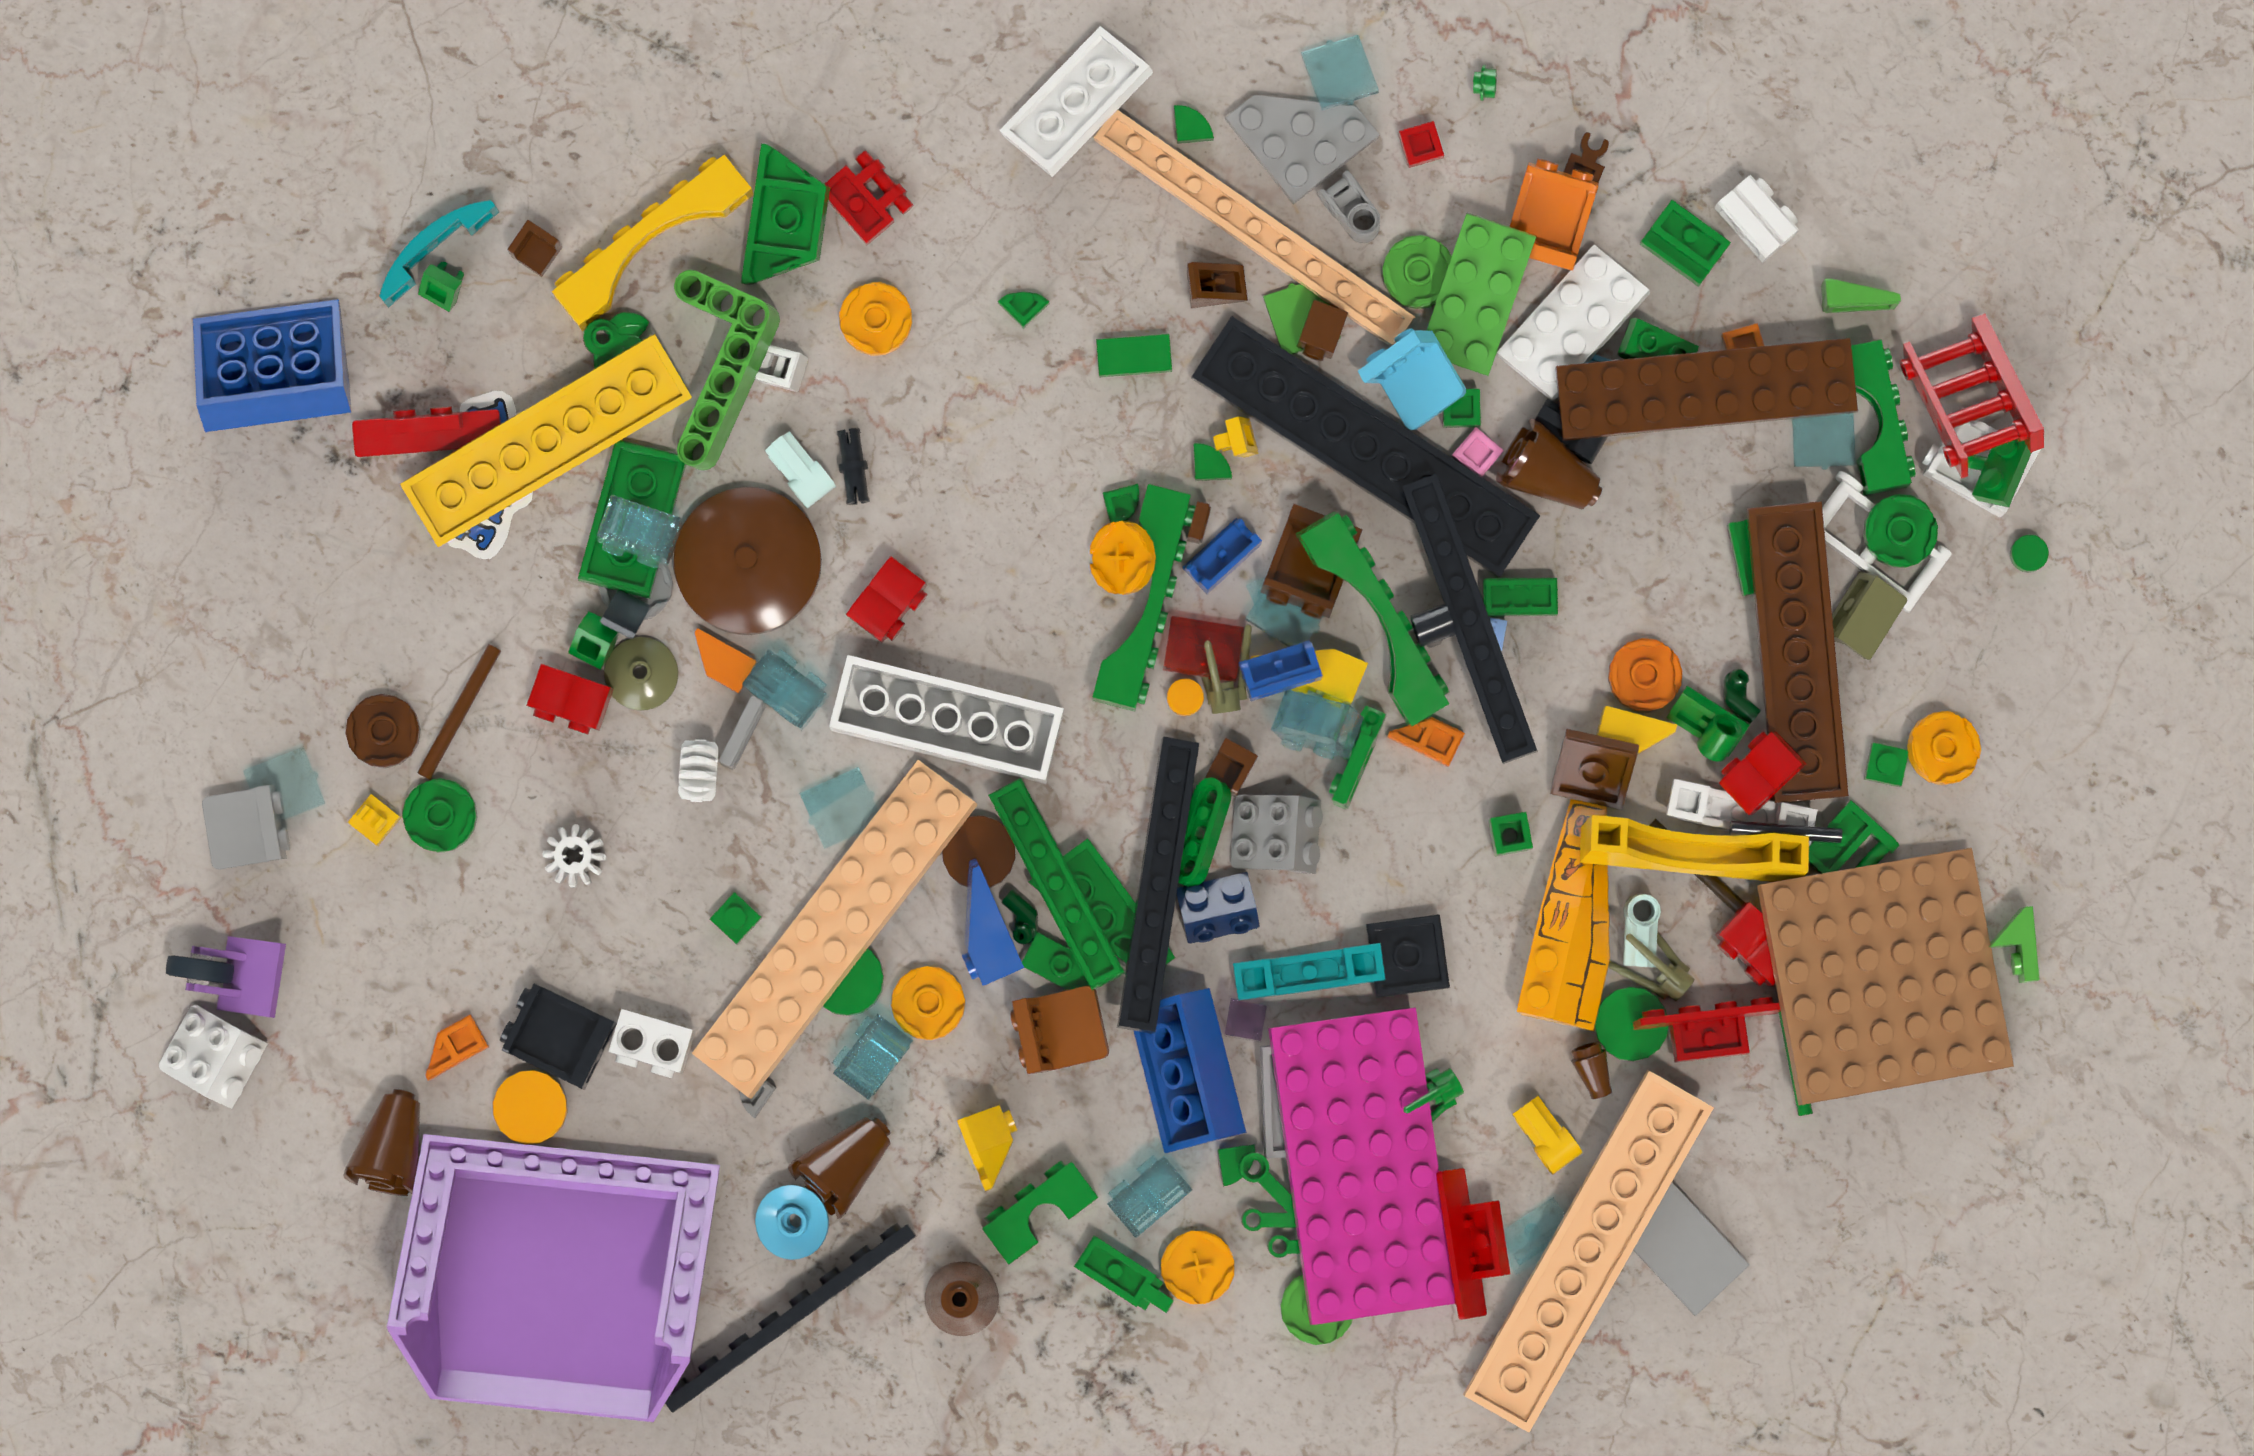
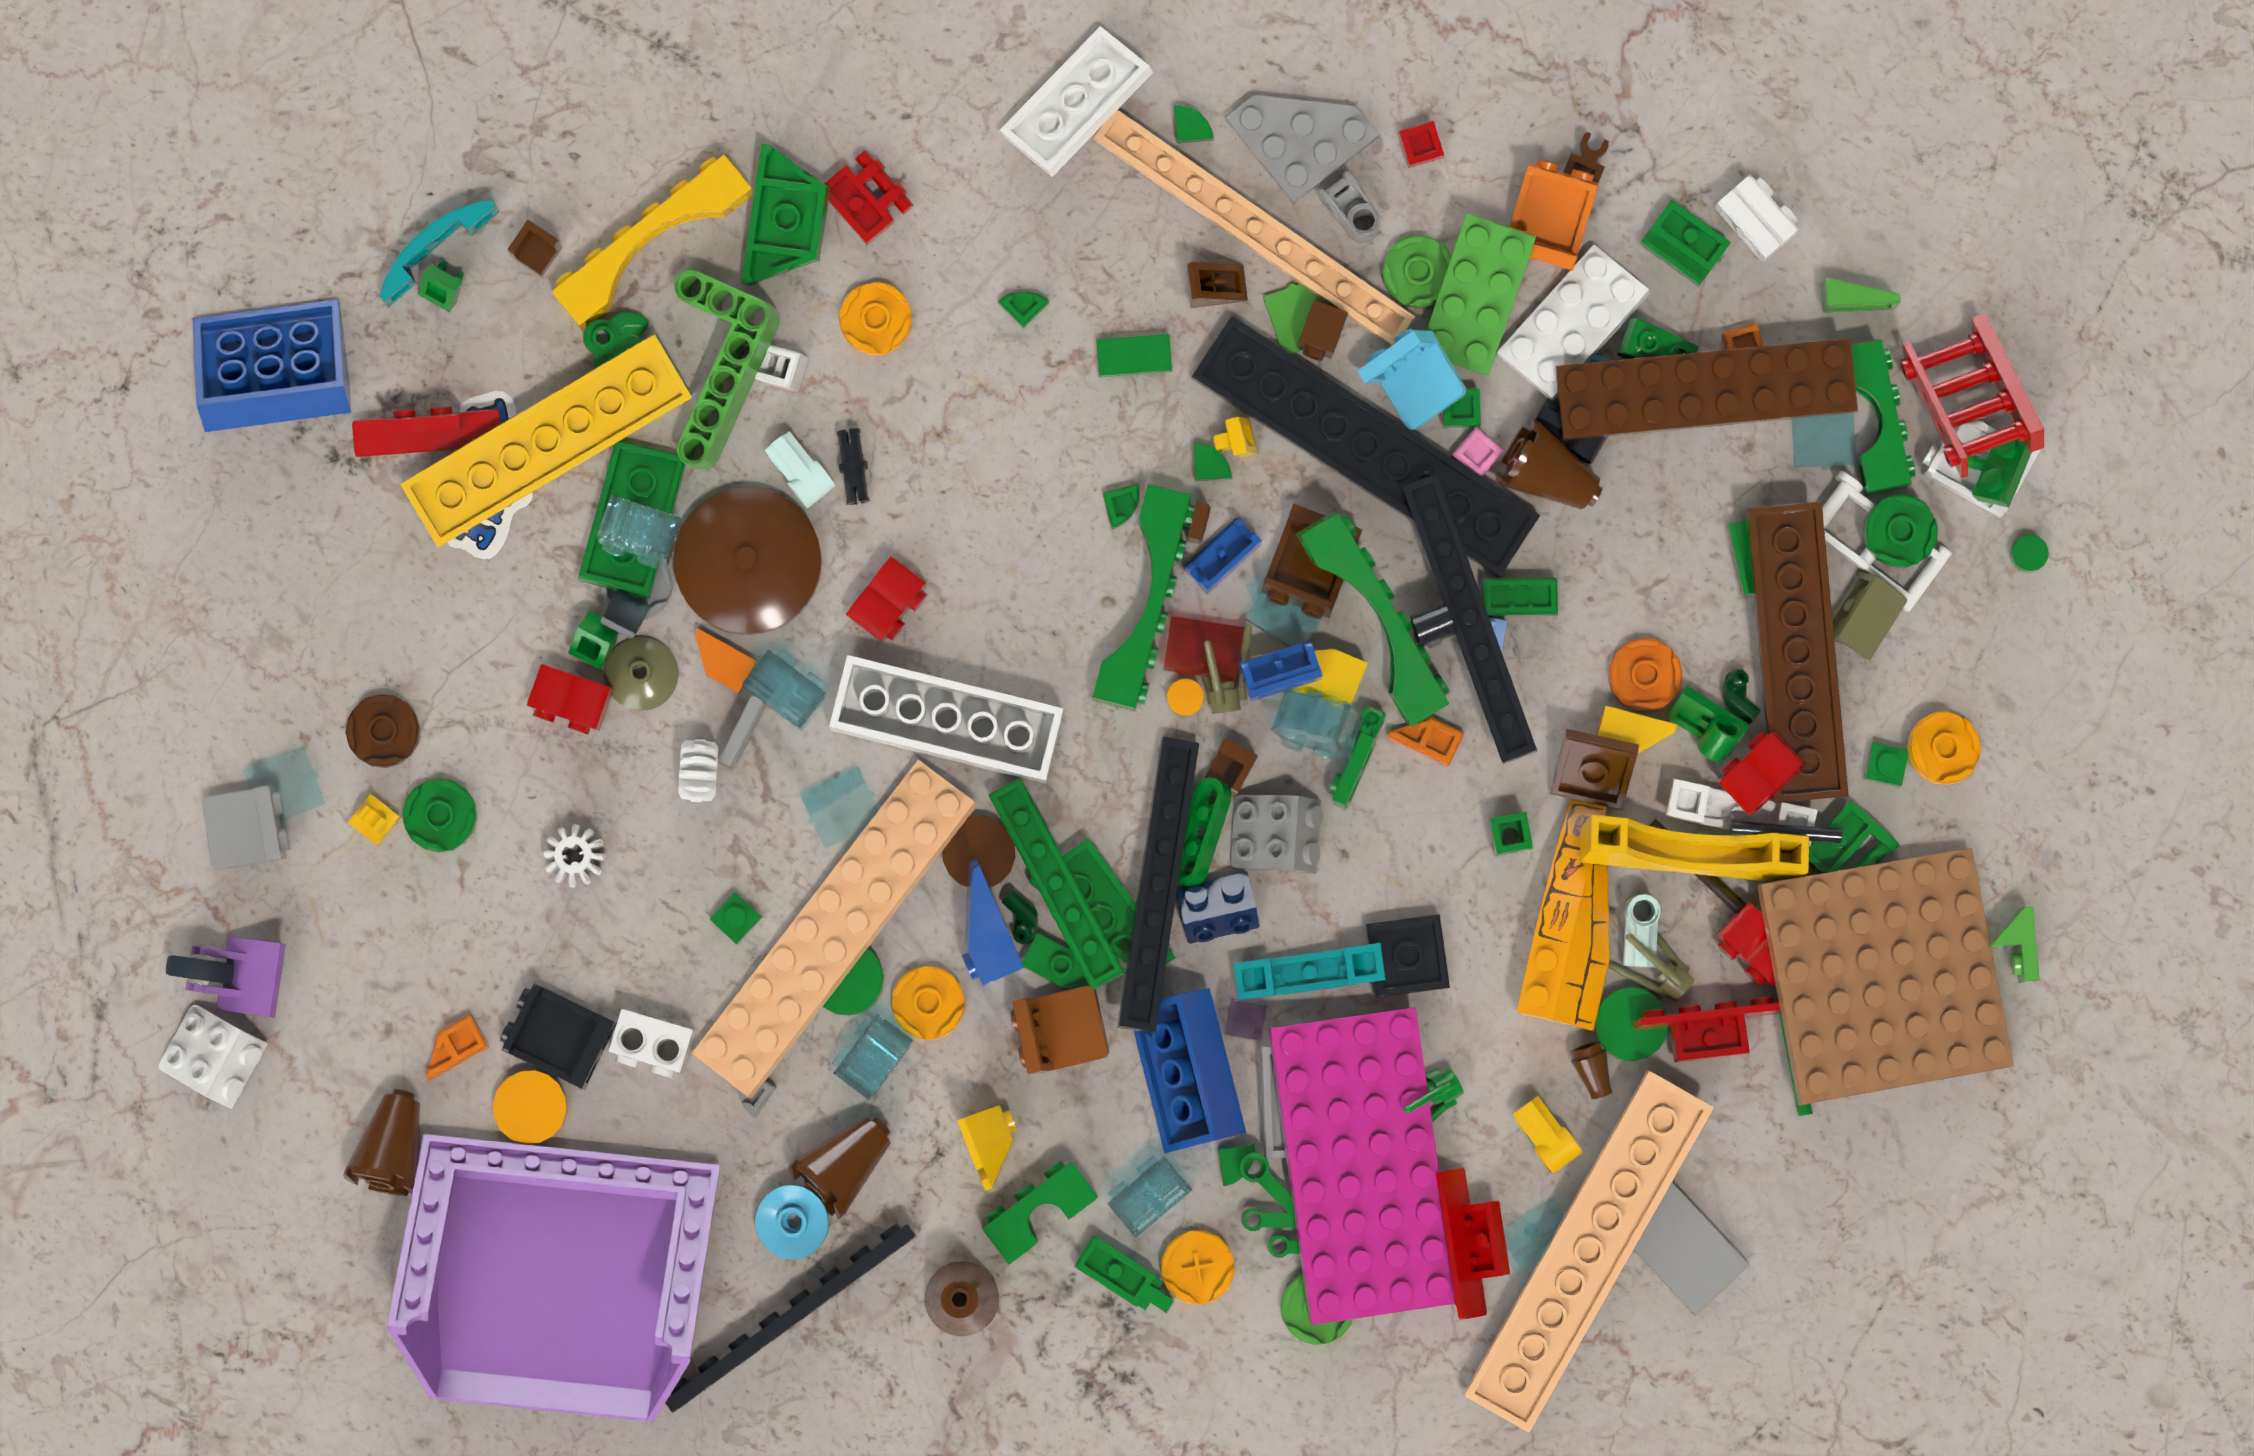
reddish brown bar [417,644,501,780] -> none
light orange tile [1089,521,1156,595] -> none
clear light blue piece [1301,35,1379,110] -> none
green plate [1473,65,1497,101] -> none

